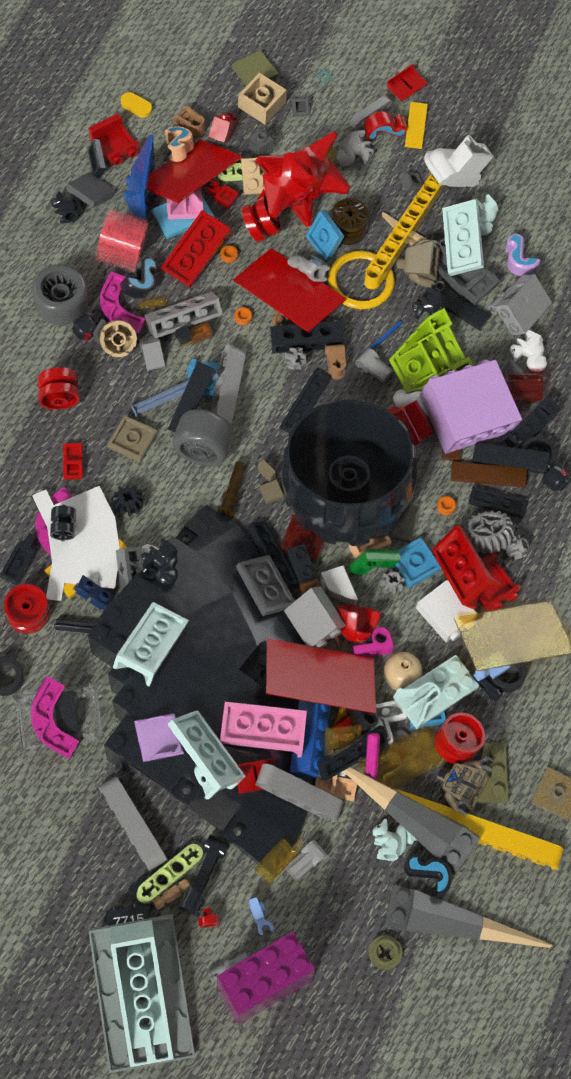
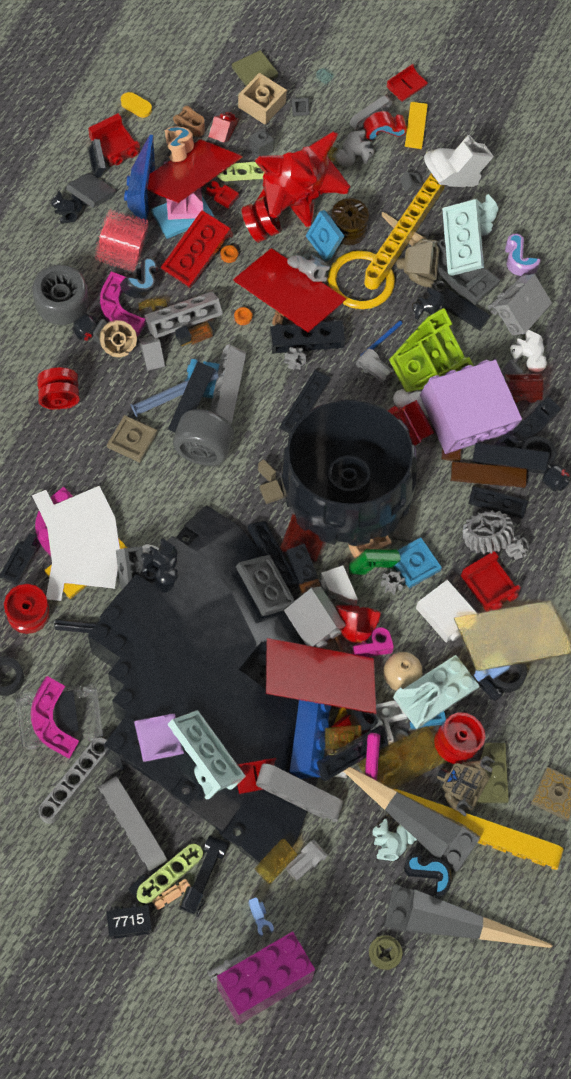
black wheel [50,505,76,542] -> none
red slope [63,443,83,480] -> none
dark blue hinge [73,575,115,611] -> none
piece [89,914,195,1073] -> none
black gear [112,484,145,517] -> none
light aqua plate [113,602,189,687] -> none
red tile [198,908,220,928] -> none
dark brown pin [218,461,247,517] -> none
bright pink plate [220,702,307,757] -> none
tan plate [241,158,264,195] -> none
light nougat slope [315,775,357,801] -> none
medium nougat piece [325,344,346,380] -> none
red plate [431,525,502,610] -> none
orange tile [437,496,456,515] -> none
none -> light grey beam [39,737,107,824]

